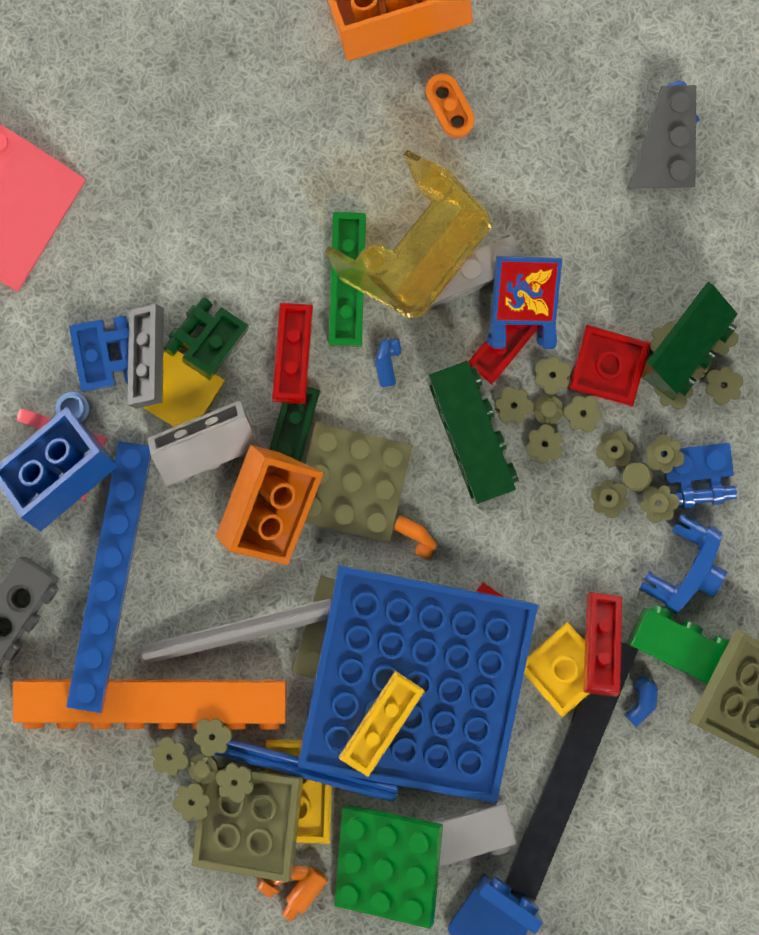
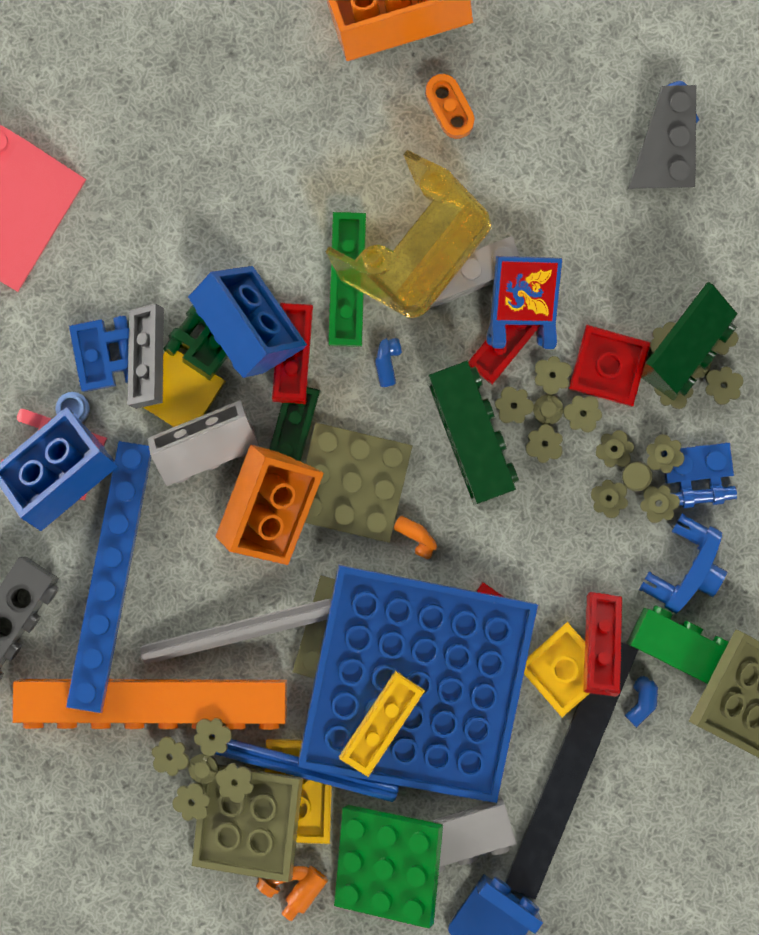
none -> blue slope [188,266,307,378]

